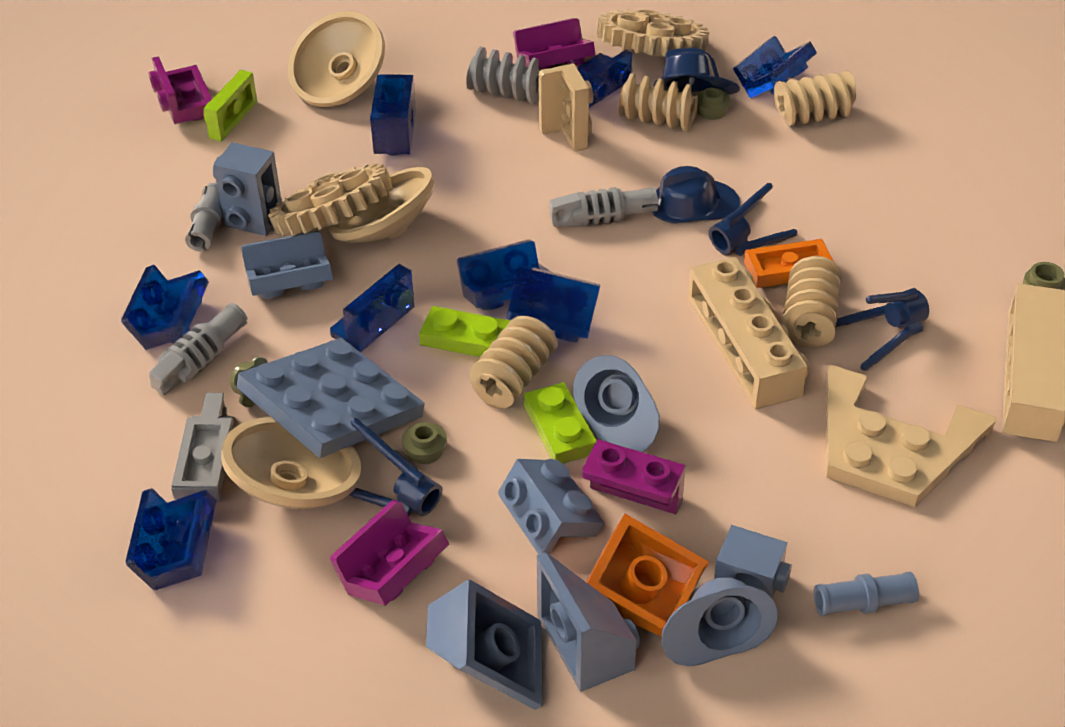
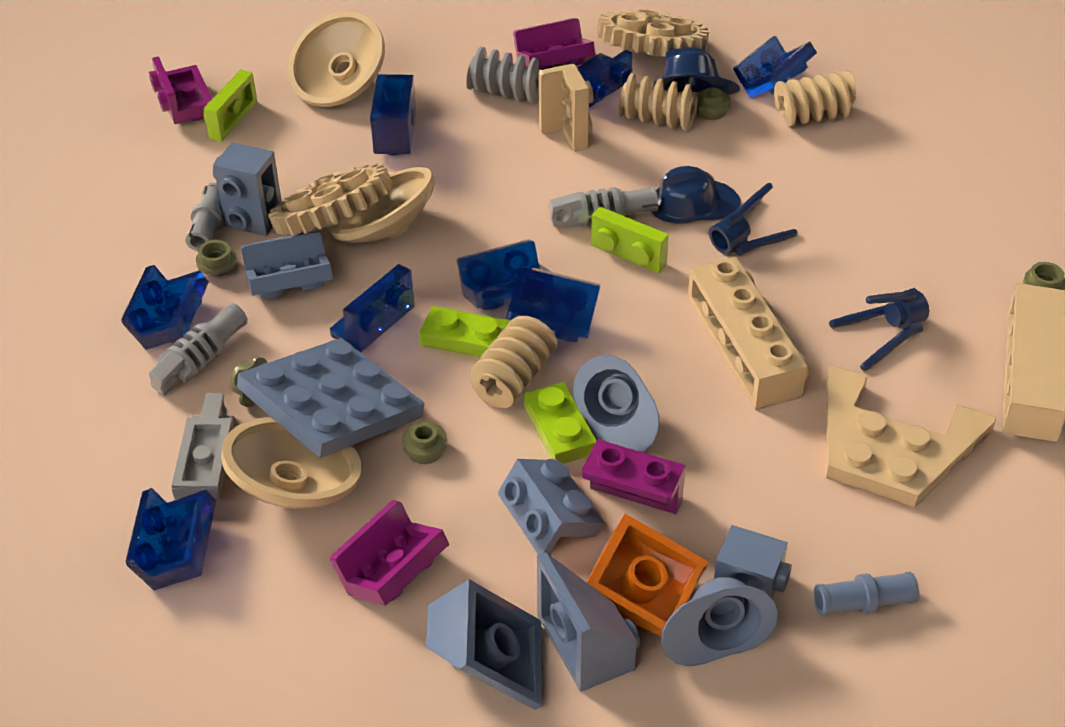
dark blue plant [349,418,443,517] -> none
orange plate [744,239,834,288] -> none
tan piece [782,256,842,348] -> none
none -> olive plate [196,240,237,276]
none -> lime plate [591,207,669,273]

